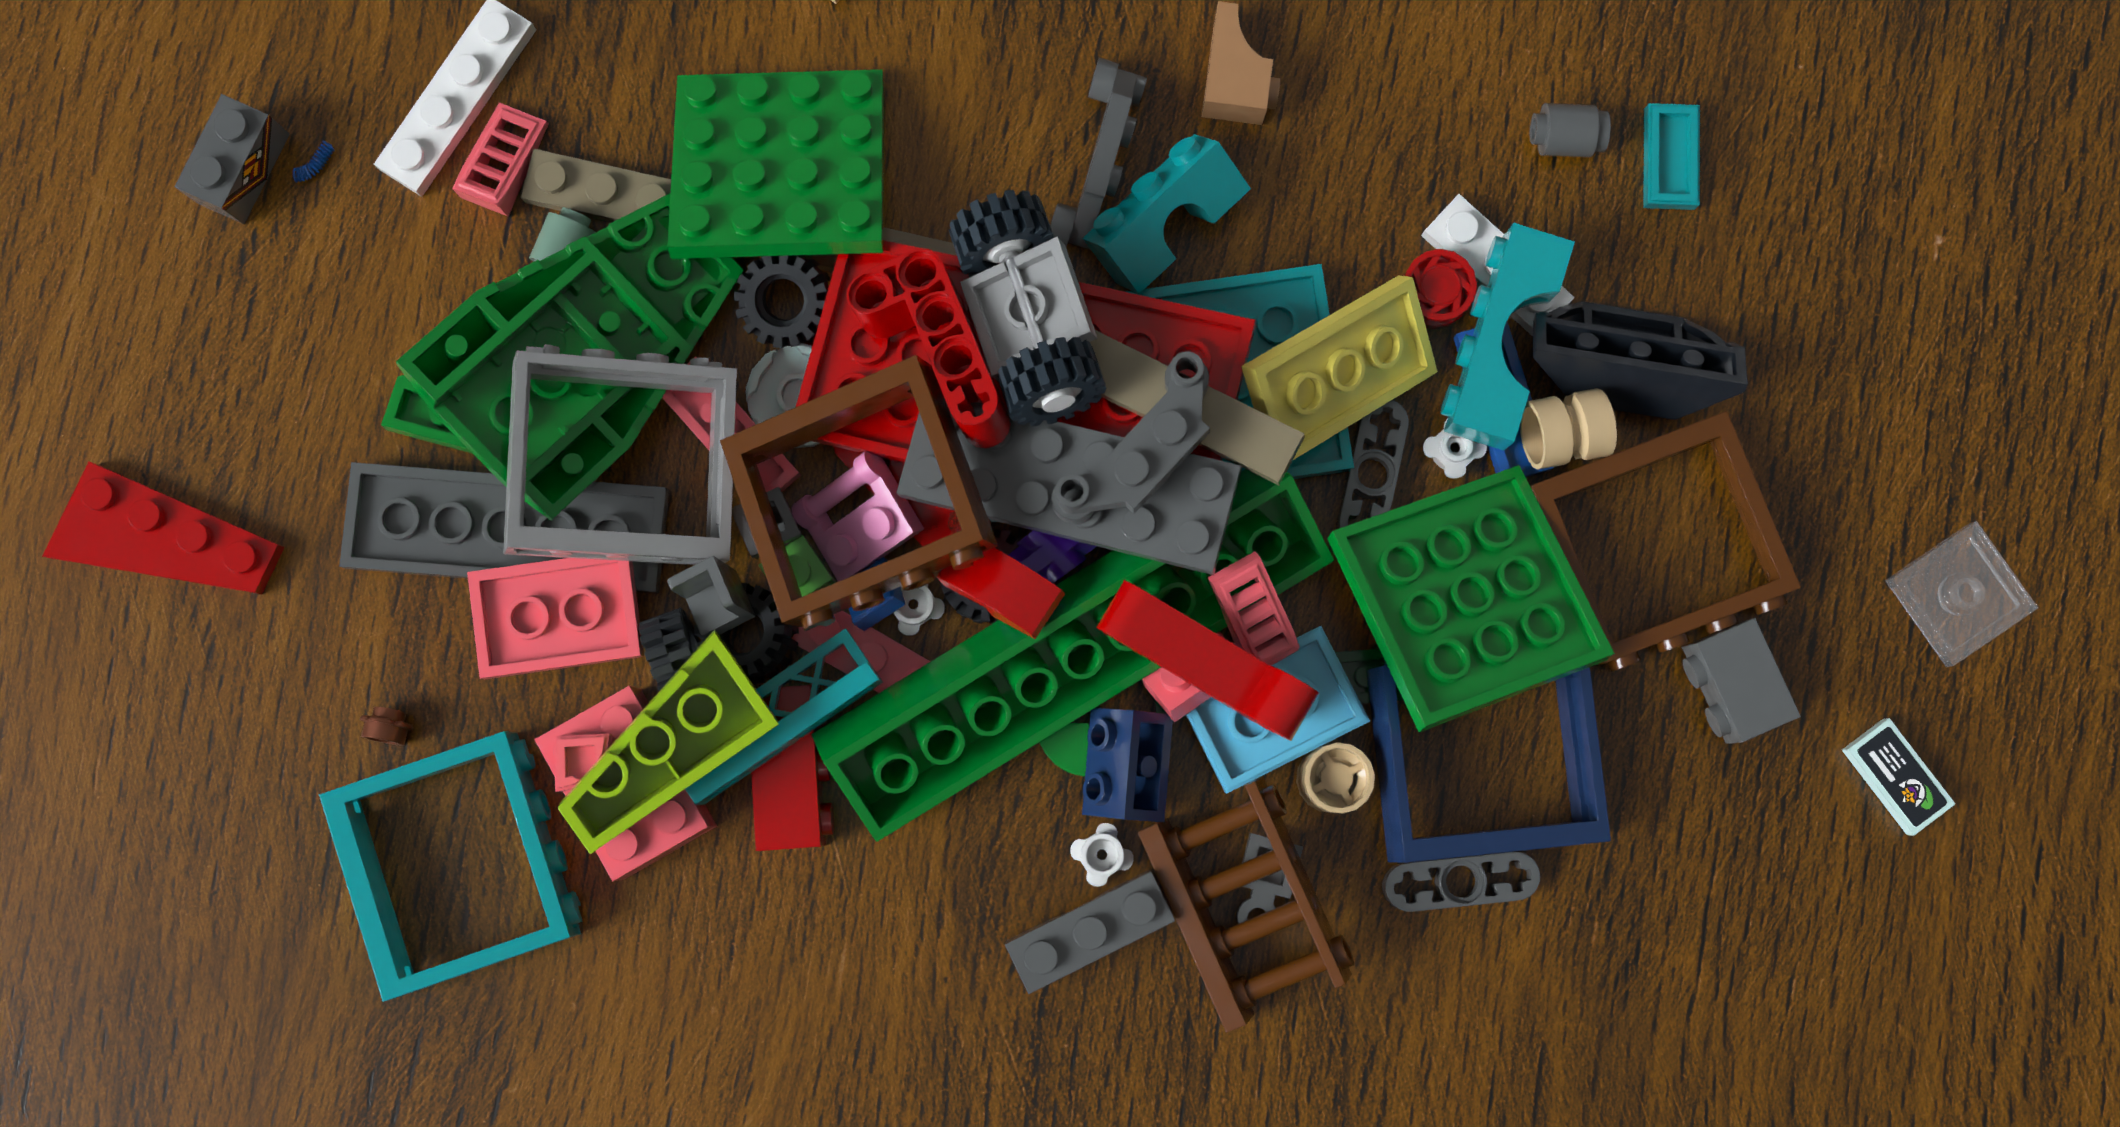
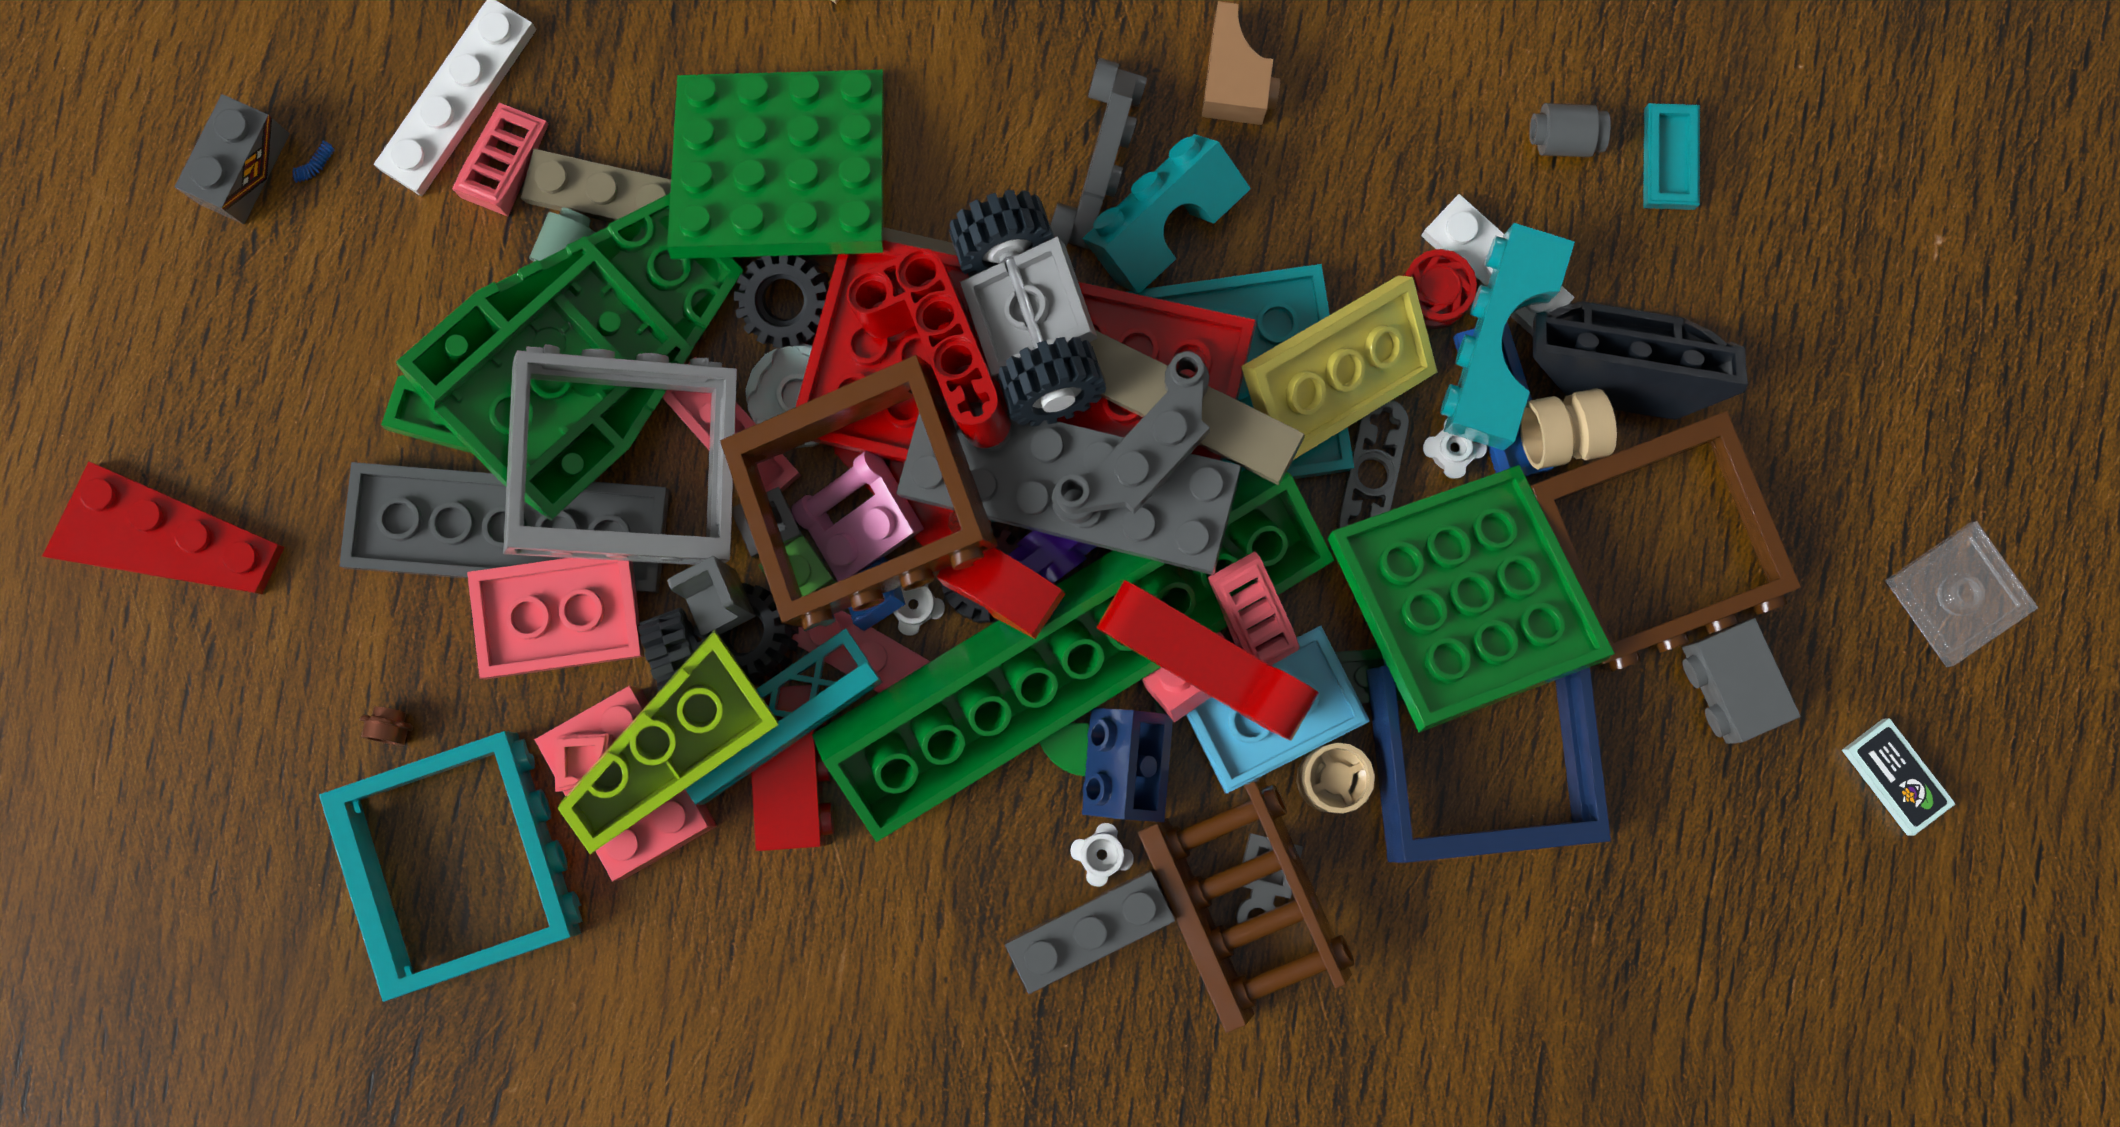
dark grey beam [1382,852,1540,912] -> none

